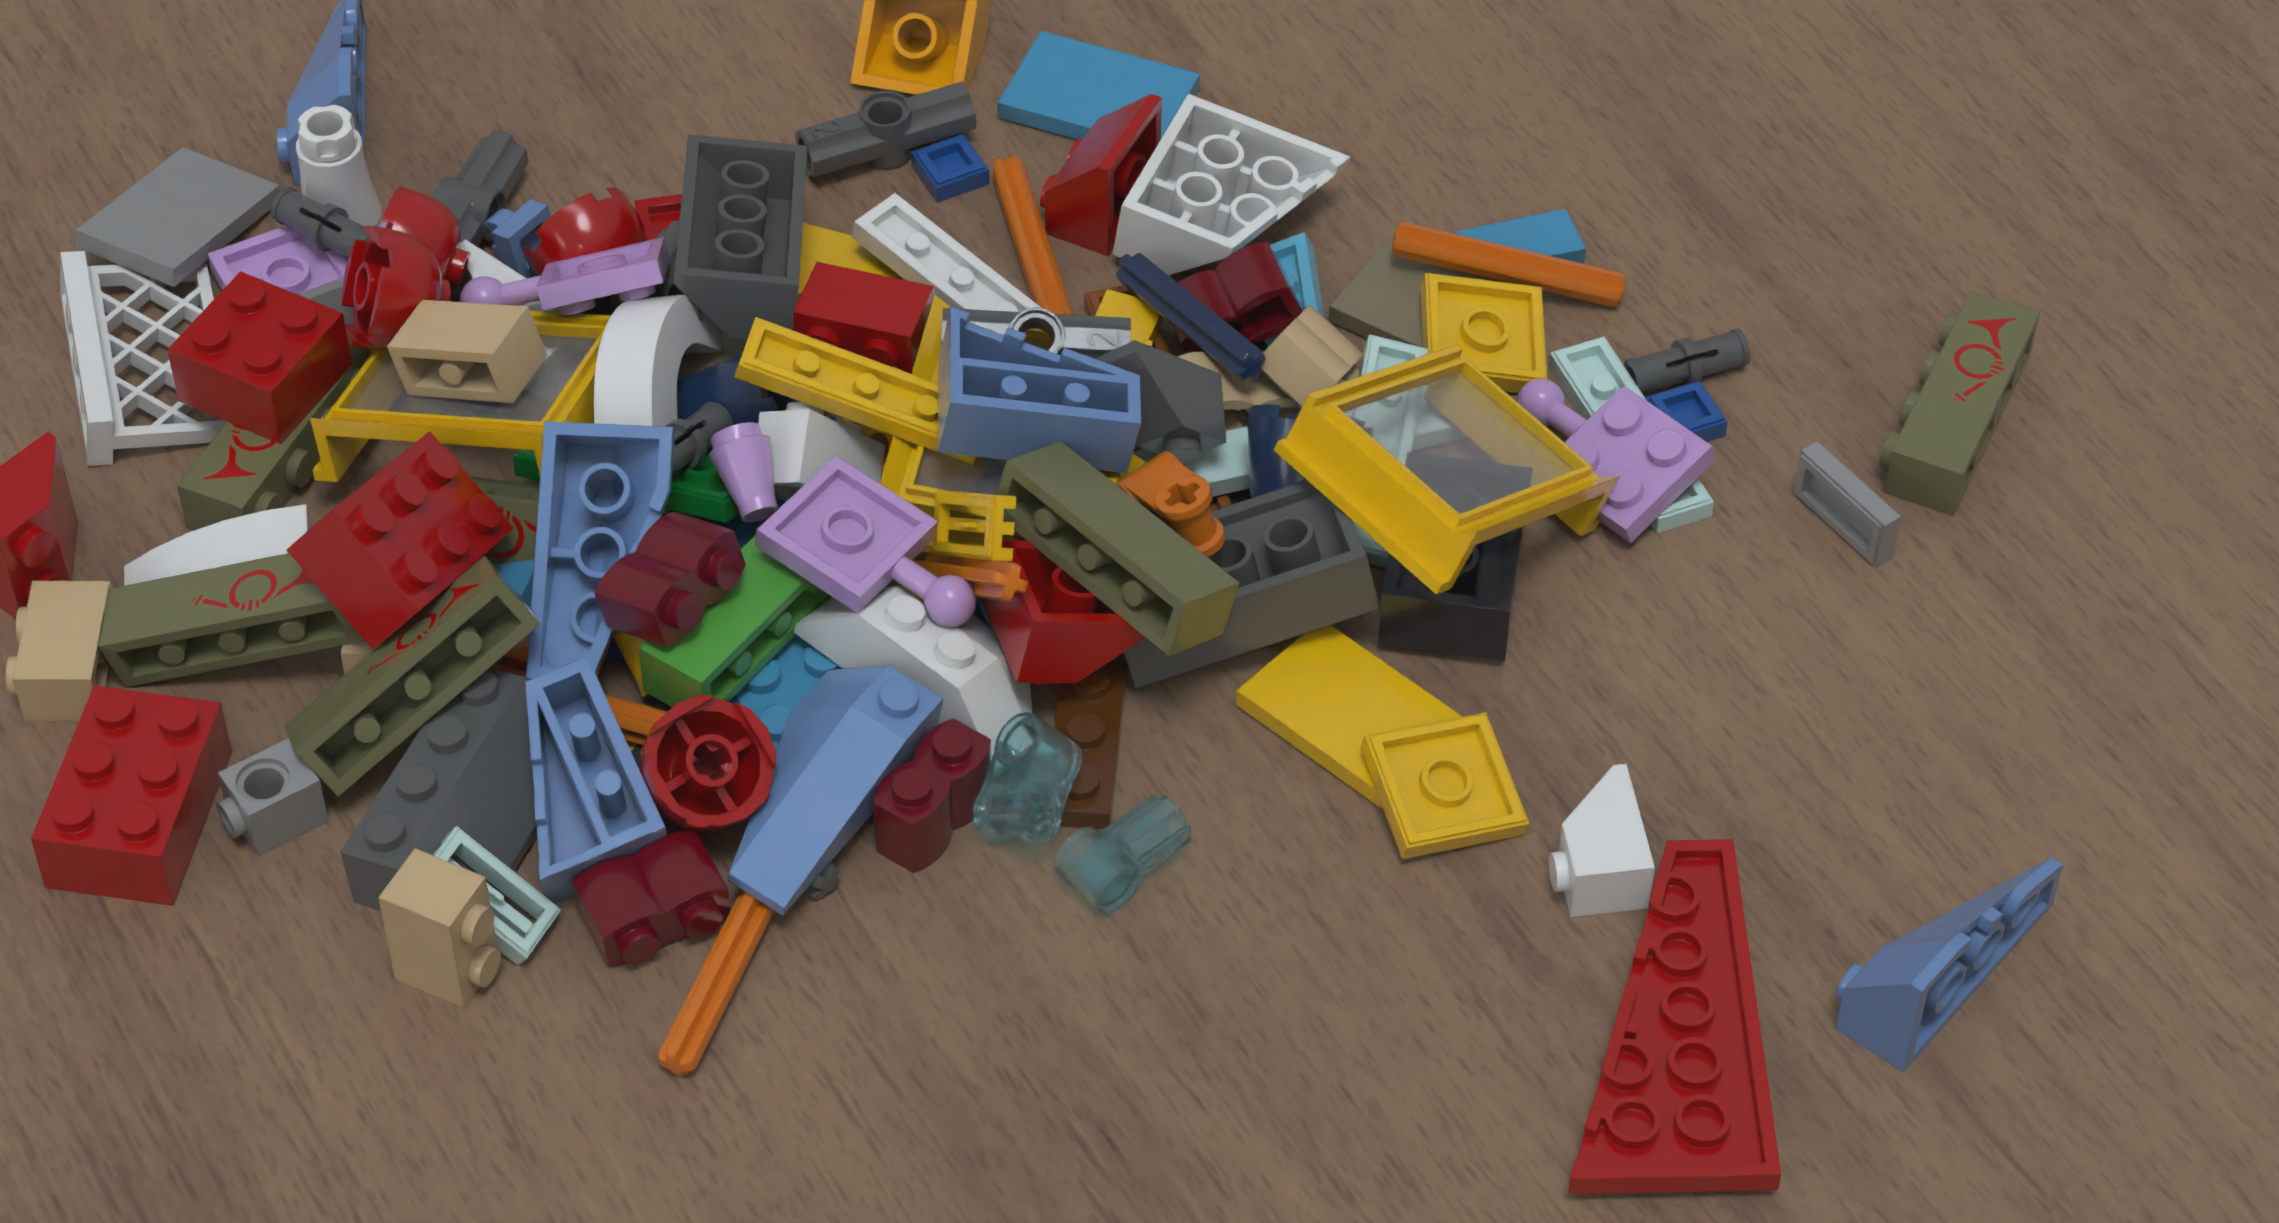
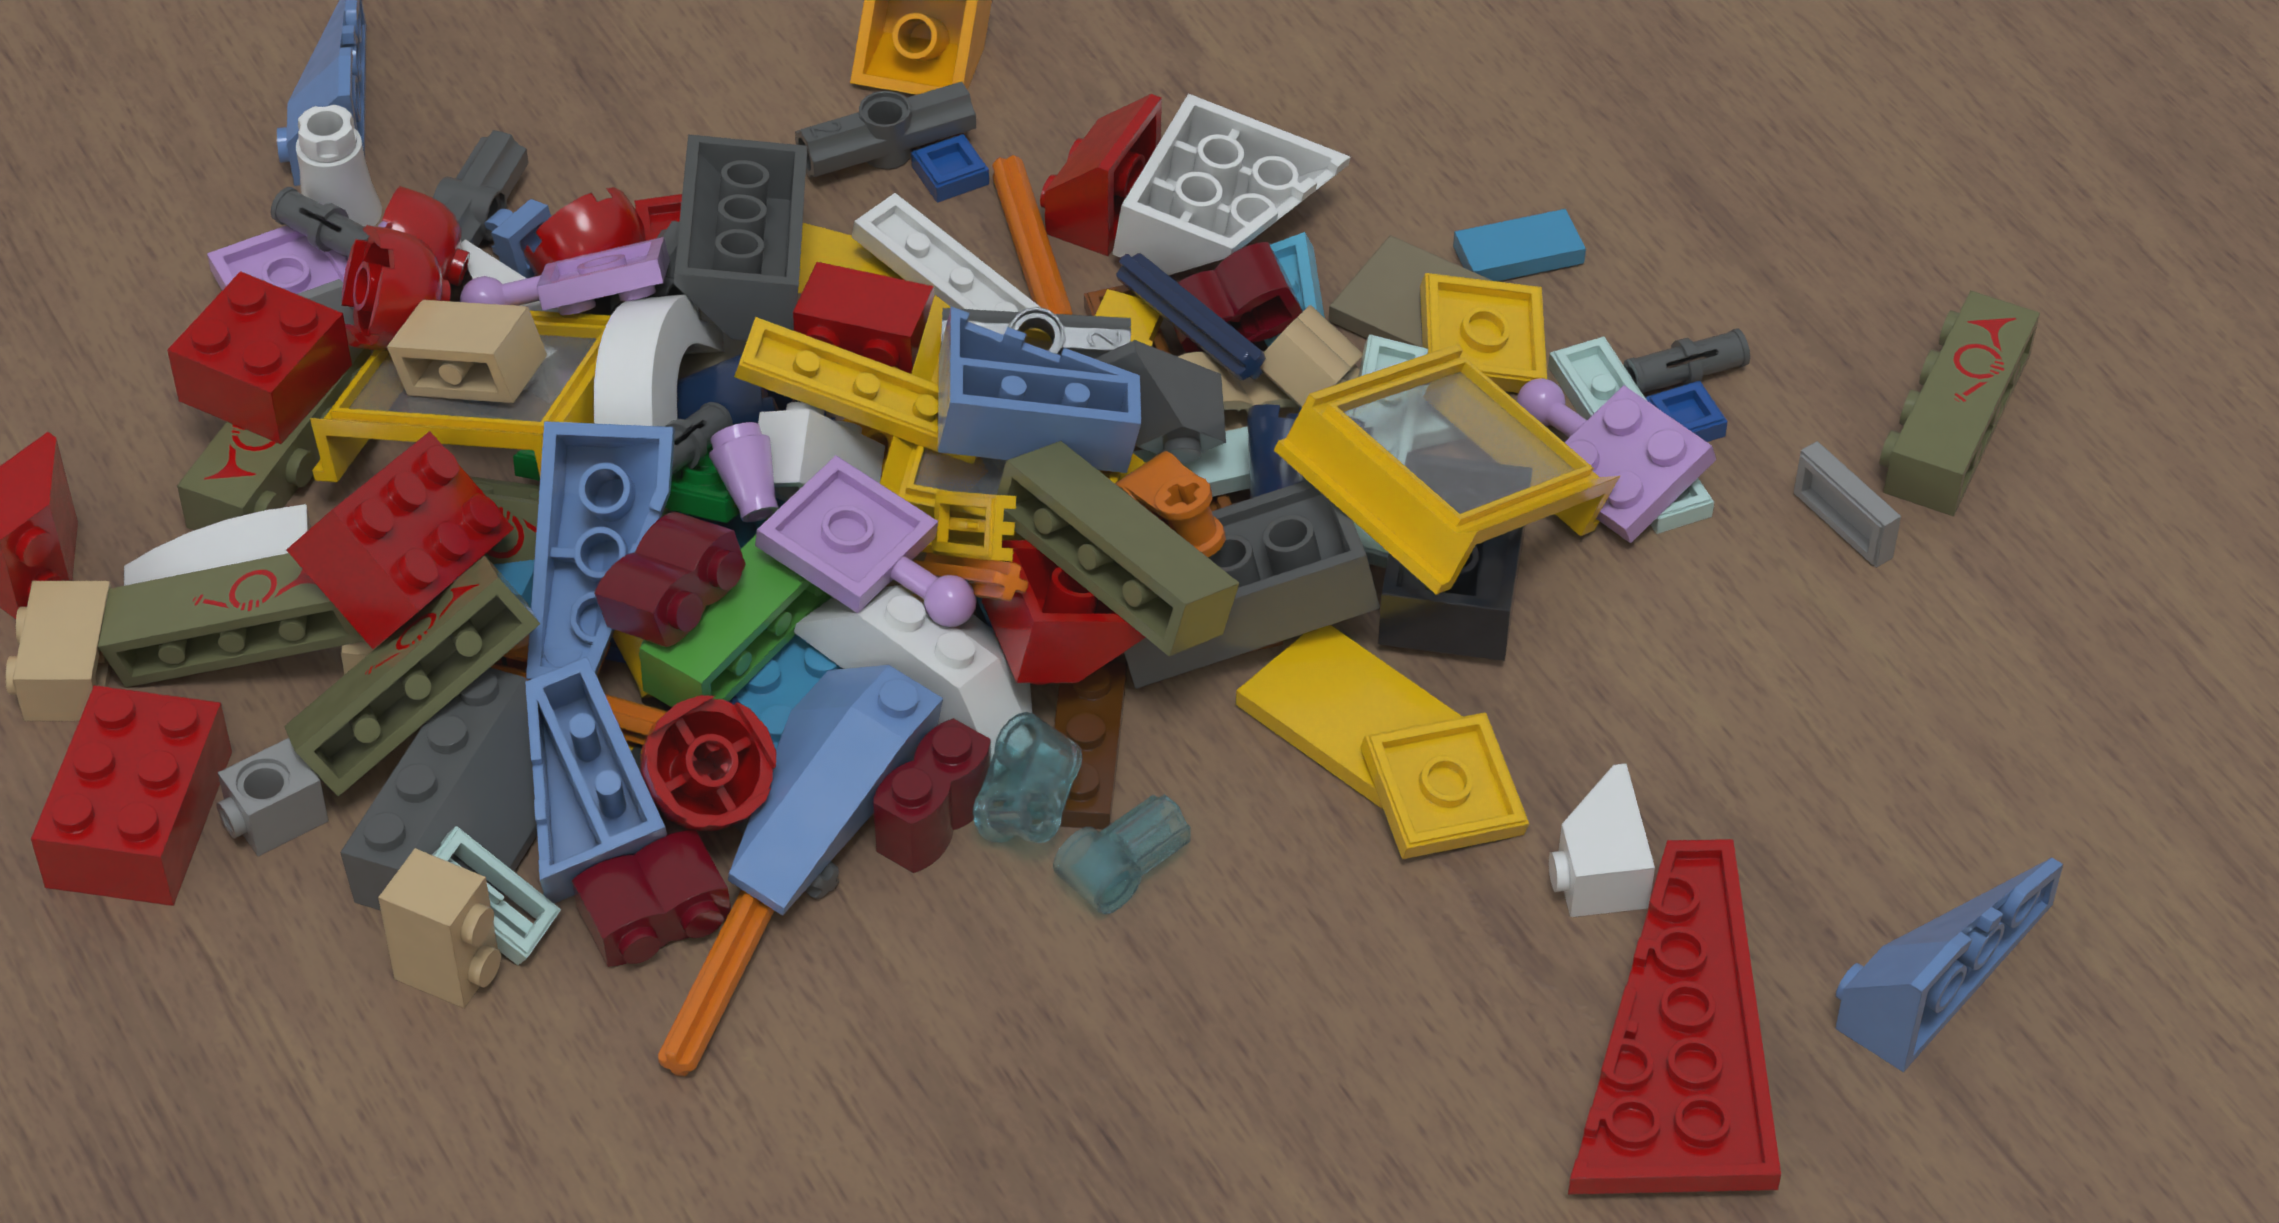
white fence [60,251,227,466] -> none
light grey tile [75,147,280,287] -> none
dark azure tile [997,30,1200,139] -> none
orange axle [1392,222,1626,307] -> none

